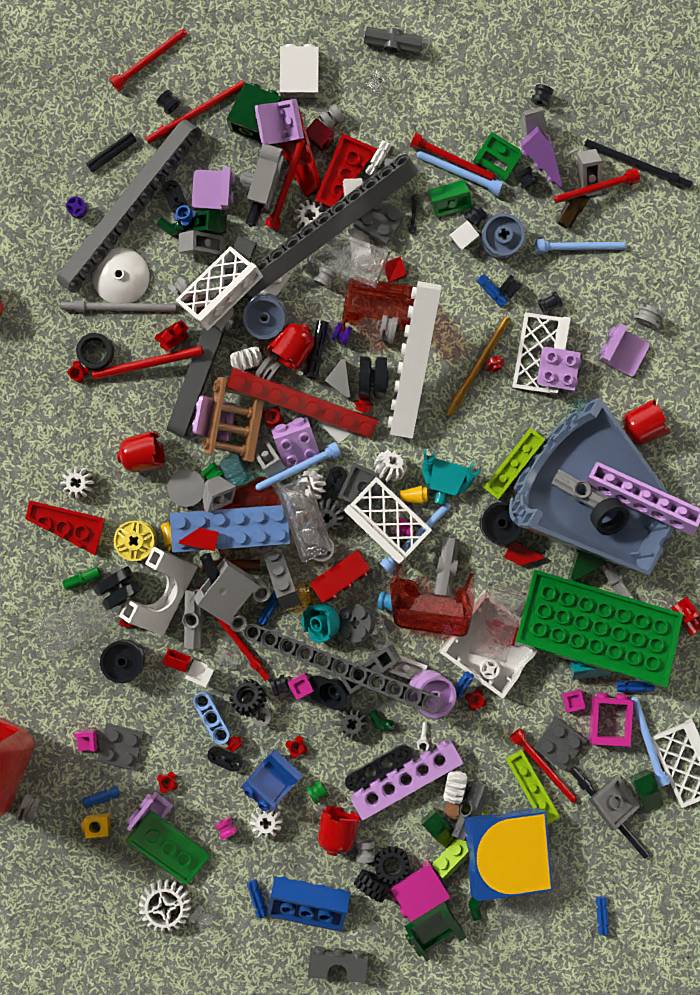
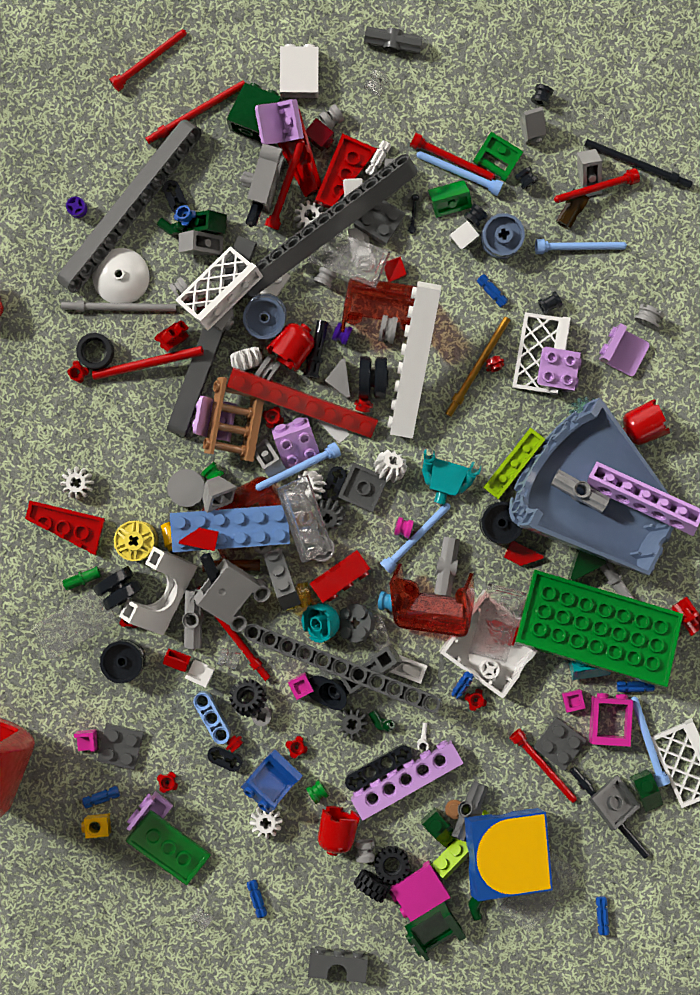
light grey wheel [16,794,42,825] -> none
black axle [86,132,137,172] -> none
red cylinder [117,431,165,473] -> none
white gear [139,879,192,933] -> none
black wheel [156,90,180,115] -> none
lavender bracket [192,167,235,210] -> none
dark pink wheel [214,816,238,840] -> none
clear light blue gear [220,454,249,486] -> none
blue axle [257,590,278,626] -> none
blue slope [266,876,350,932] -> none
black wheel [269,674,290,697] -> none
white fence [344,477,432,564] -> none
yellow cone [400,485,429,504] -> none
lavender wheel [409,670,456,718] -> none
white gear [443,770,467,804] -> none
black wheel [499,275,523,299] -> none
lime plate [505,749,560,825] -> none
medium lavender slope [521,126,563,187] -> none
black tyre [590,498,630,535] -> none

